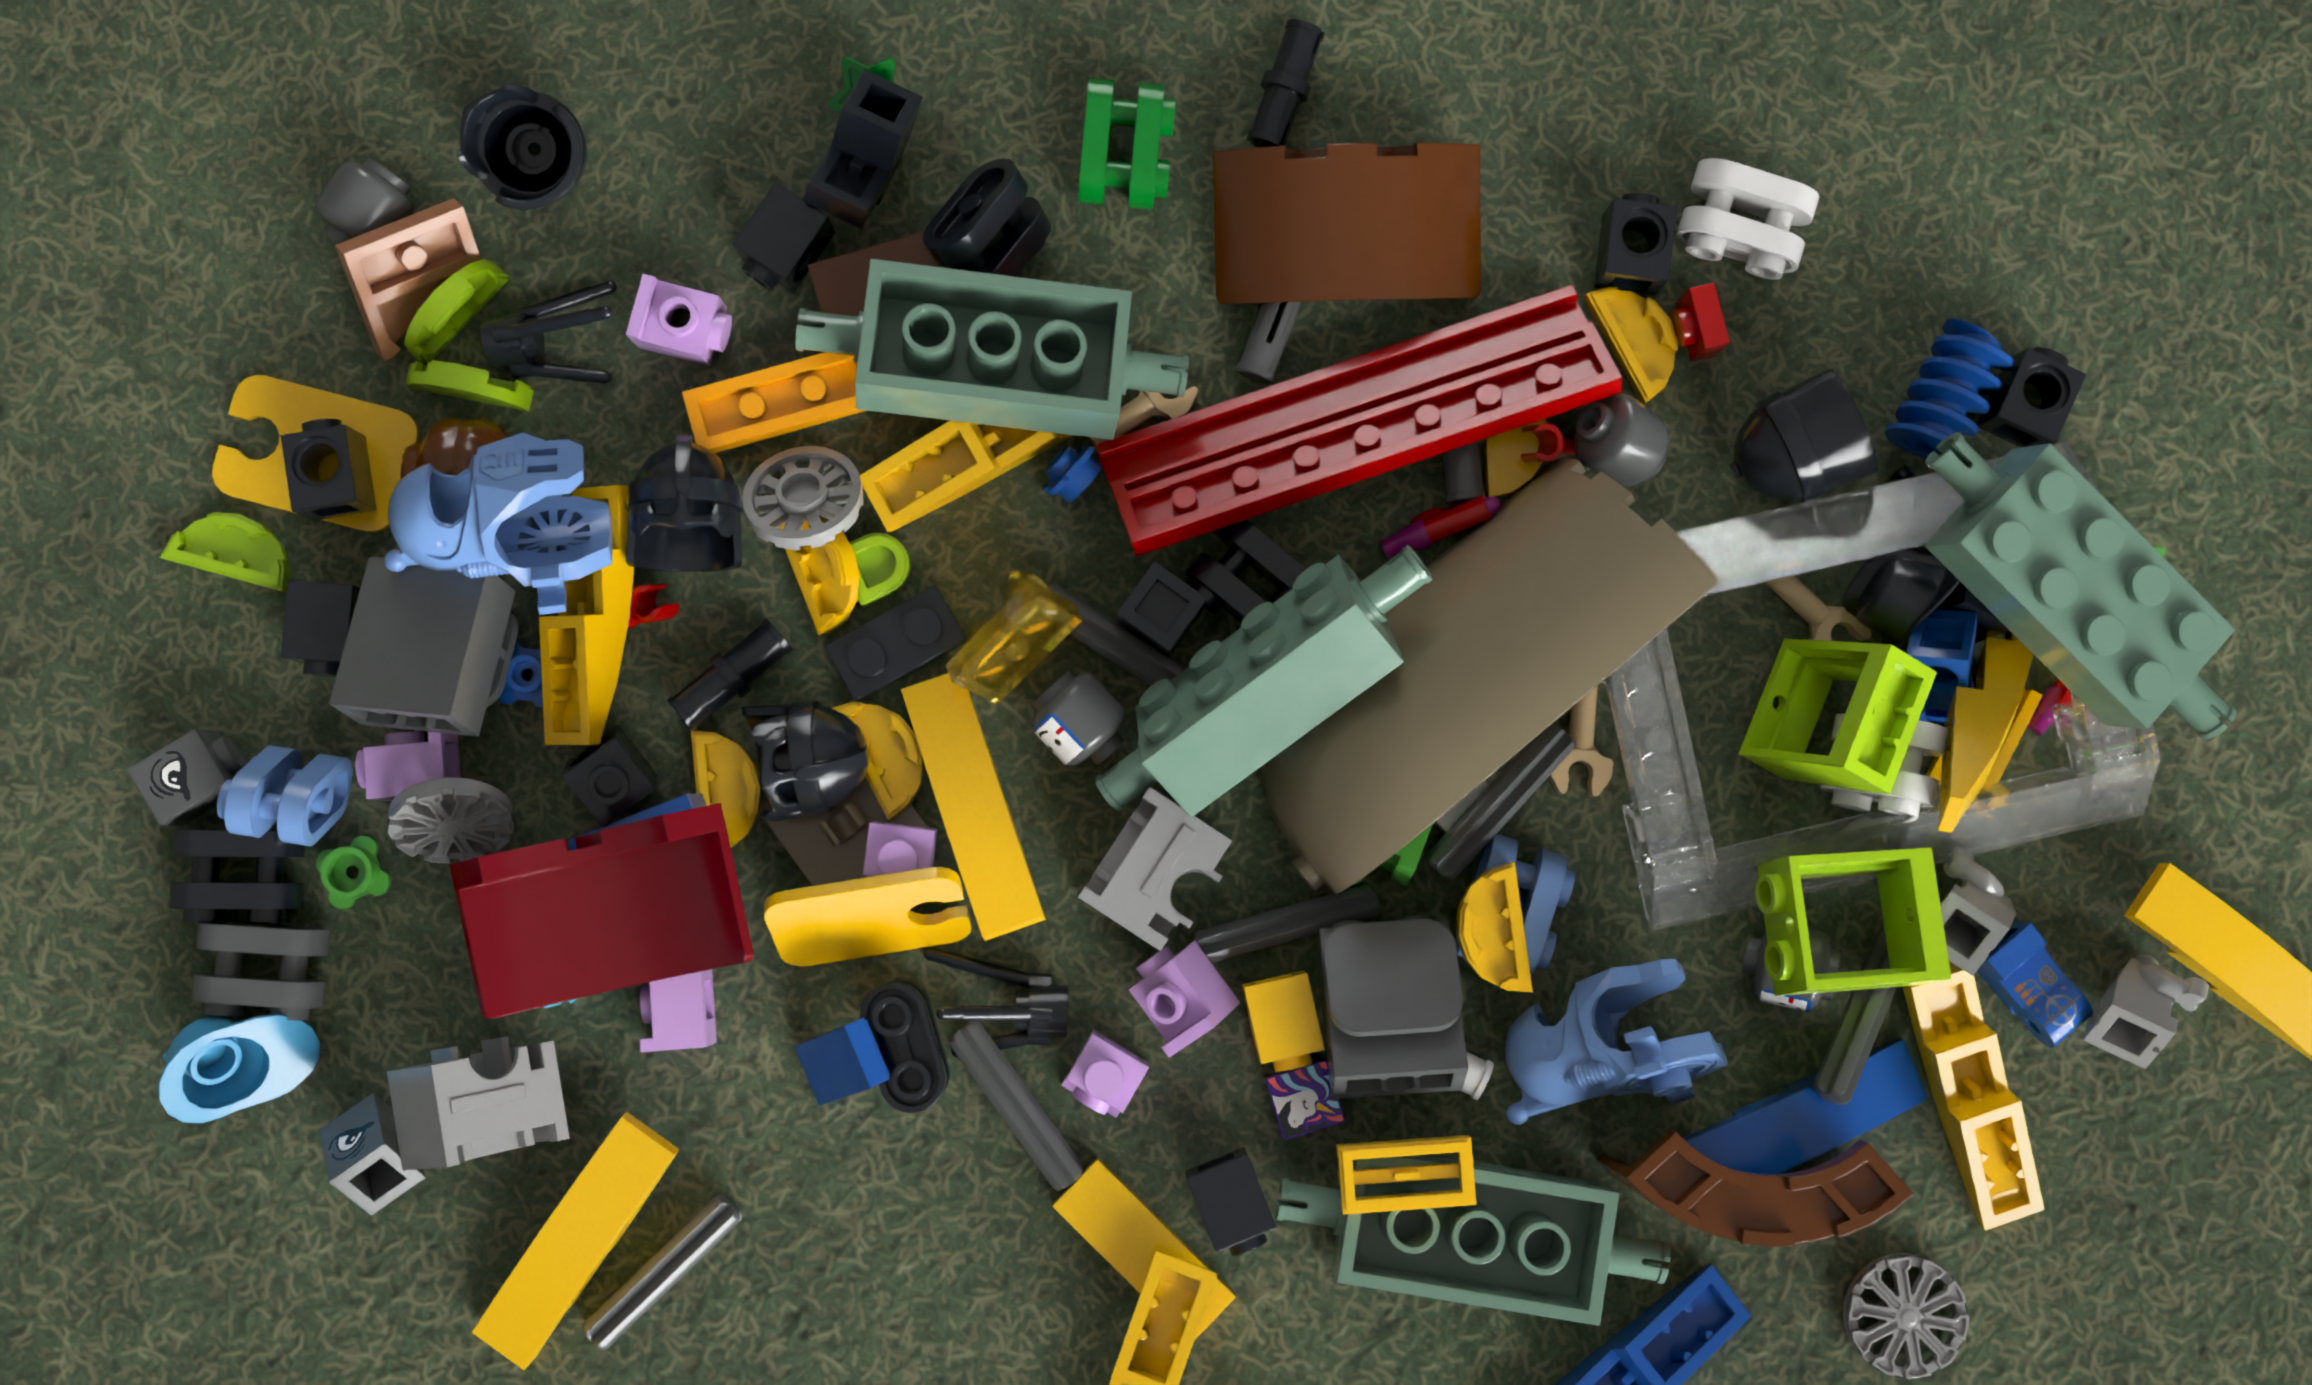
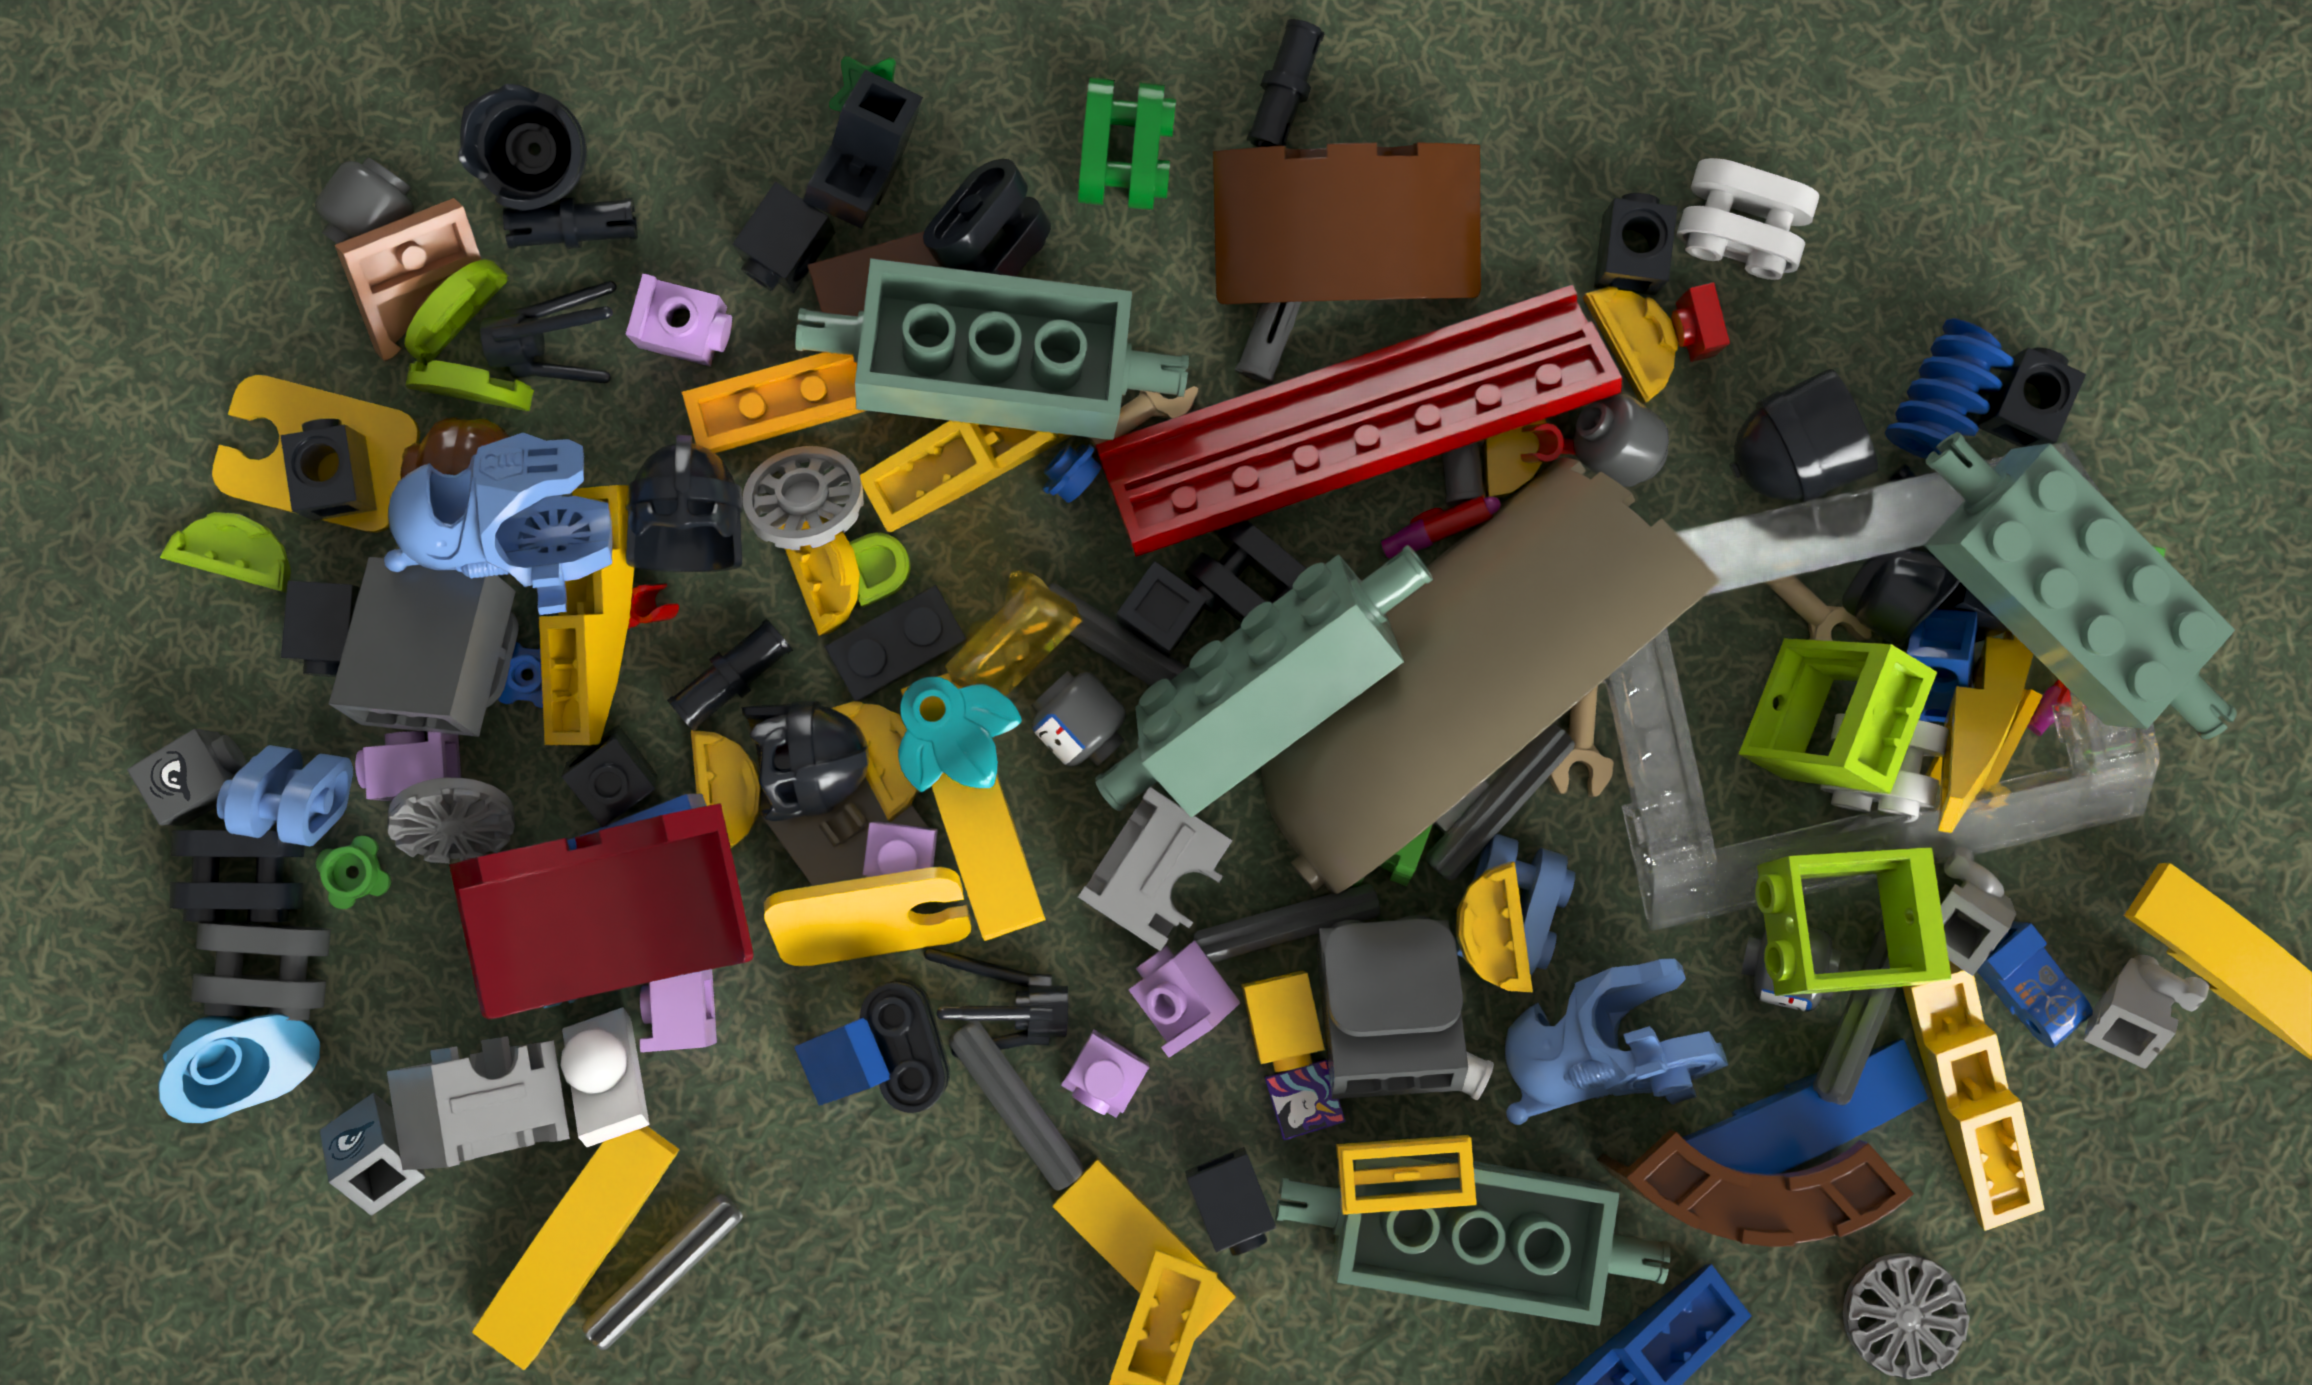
none -> black pin [503,197,638,249]
none -> white tile [560,1007,650,1147]
none -> teal plate [898,676,1022,792]

